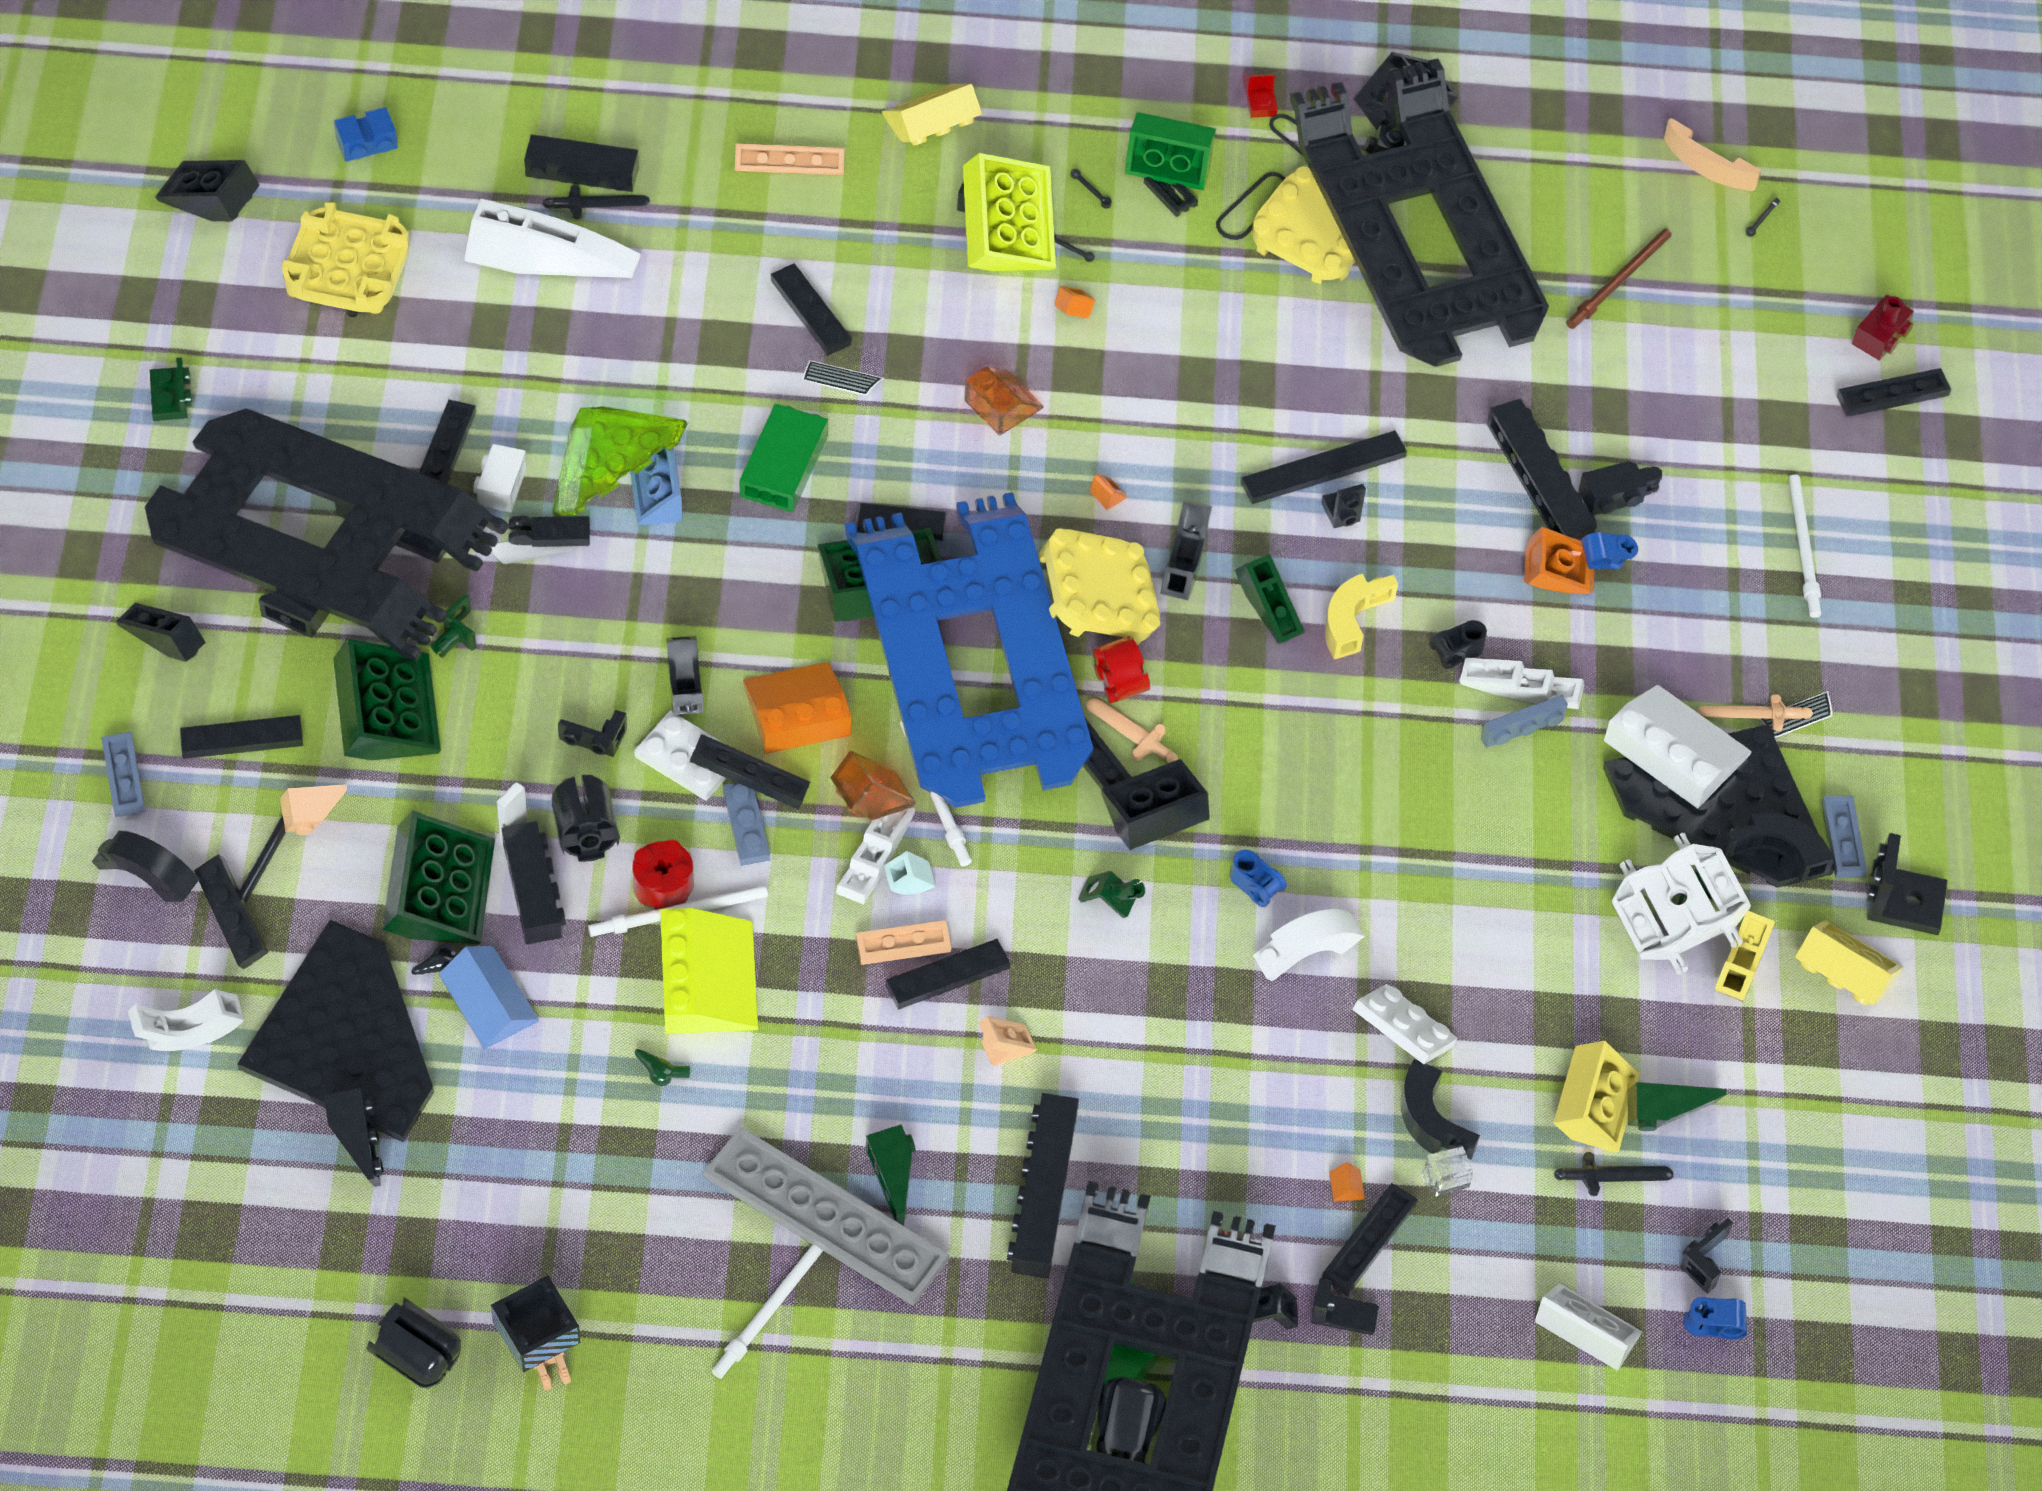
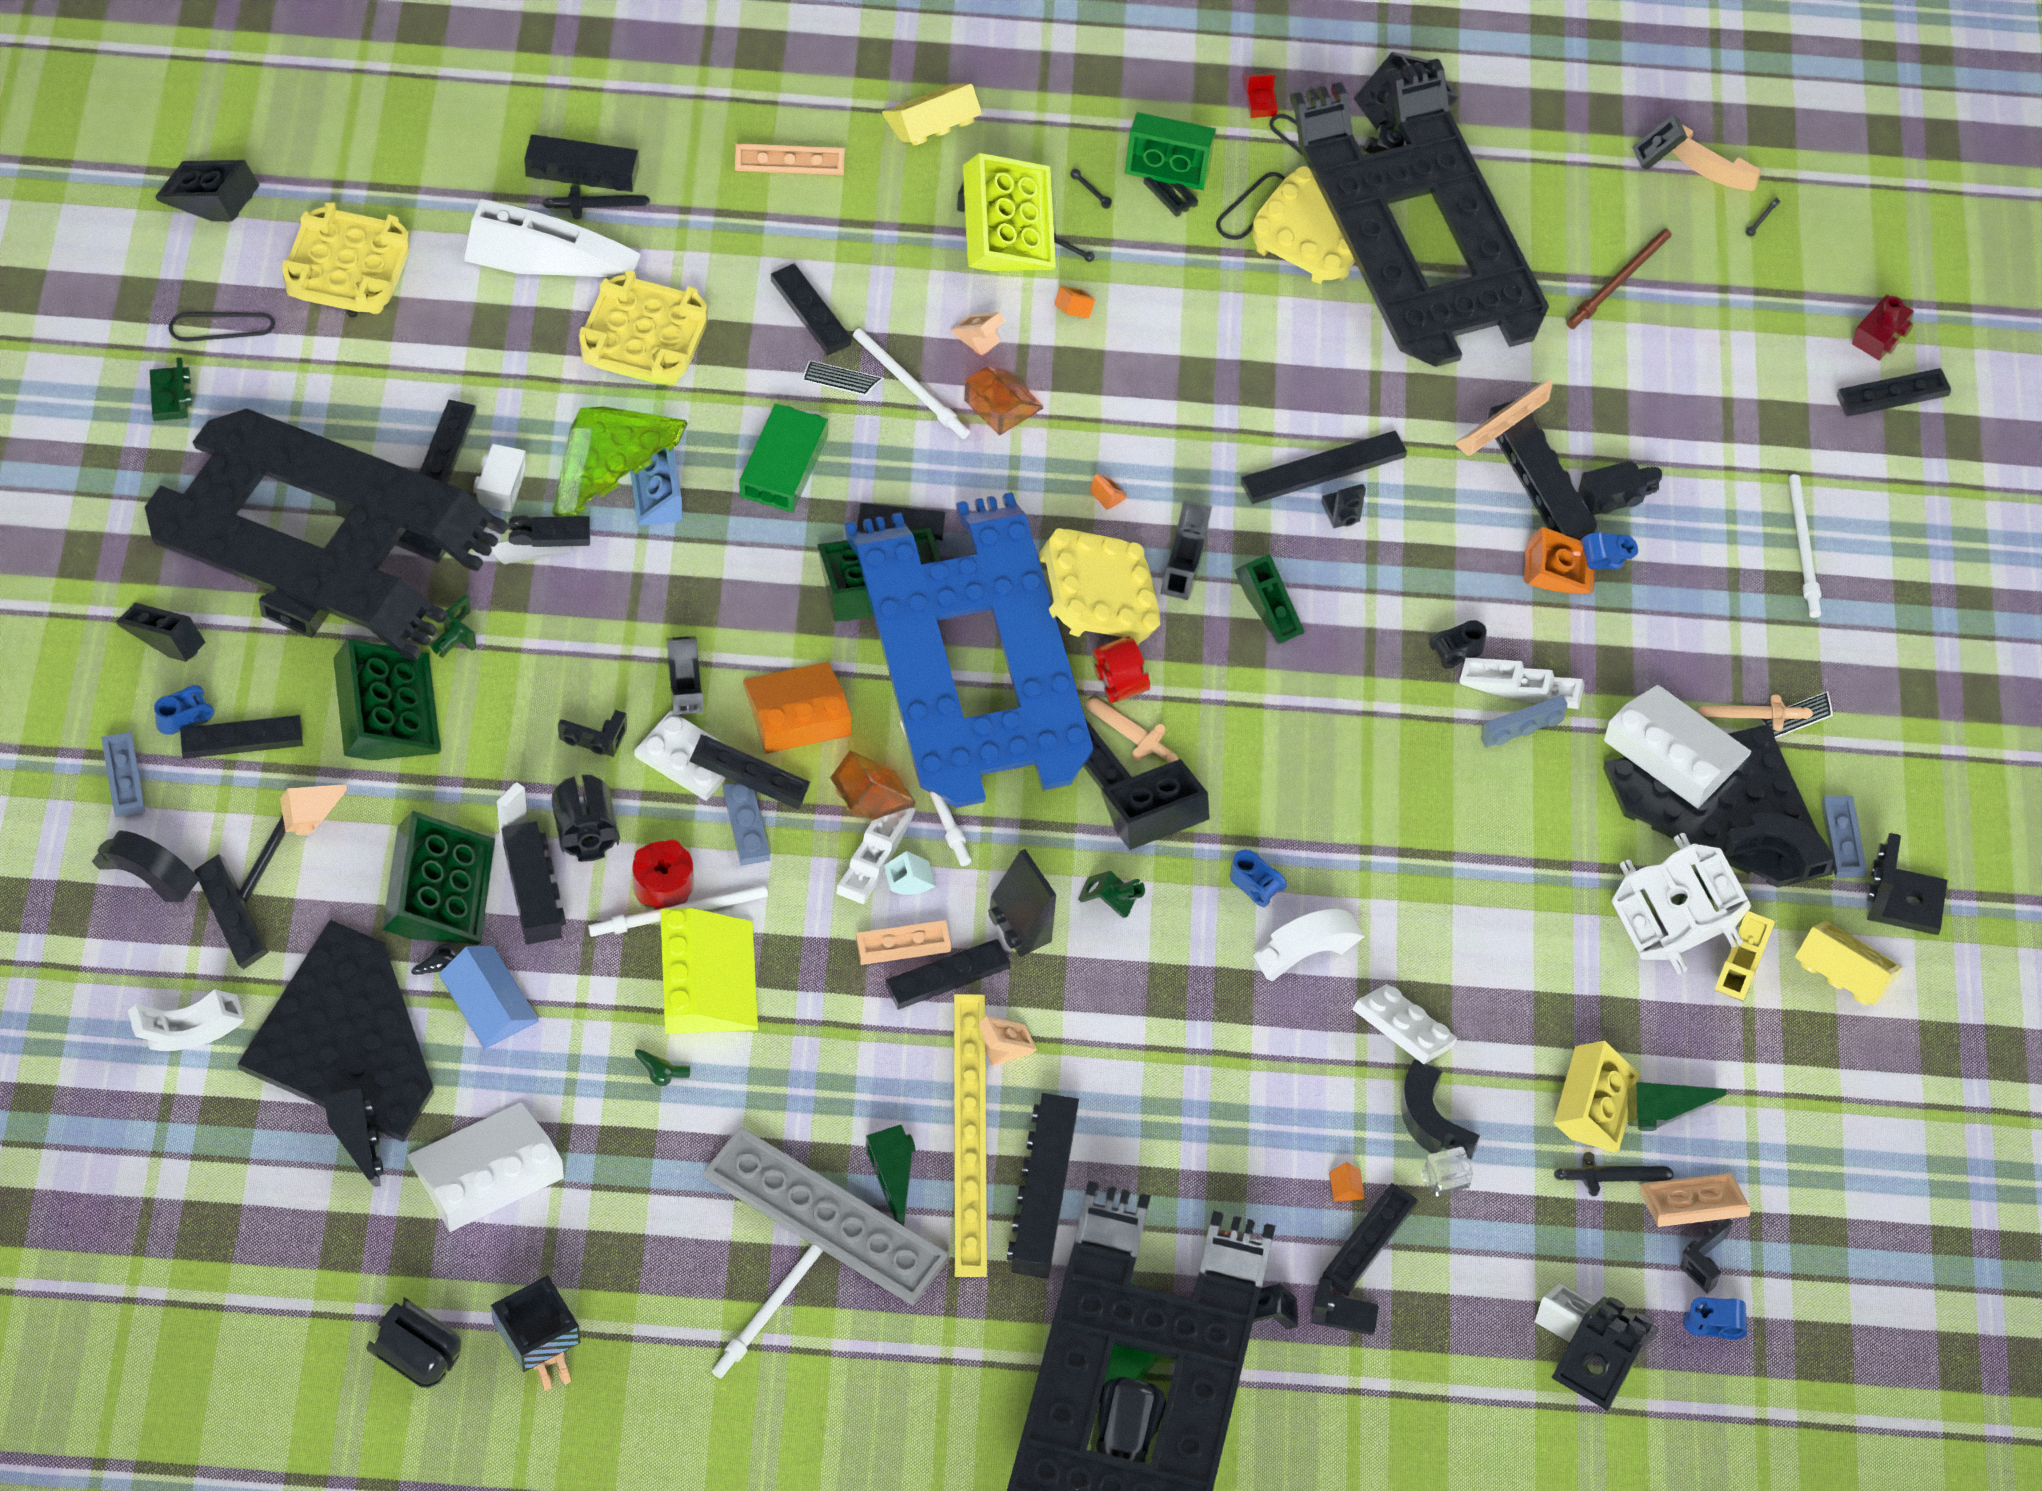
blue brick [334,107,398,162] -> none
light yellow arch [1325,574,1398,659] -> none
none -> blue piece [154,685,215,735]
none -> black piece [168,312,275,342]
none -> white slope [408,1102,564,1232]
none -> light yellow plate [579,270,707,386]
none -> white bar [853,328,970,439]
none -> light nougat slope [951,312,1005,355]
none -> light yellow plate [954,994,987,1277]
none -> black slope [988,849,1056,957]
none -> light nougat slope [1455,380,1553,456]
none -> black bracket [1551,1296,1660,1411]
none -> black plate [1632,115,1688,170]
none -> light nougat tile [1640,1173,1750,1227]

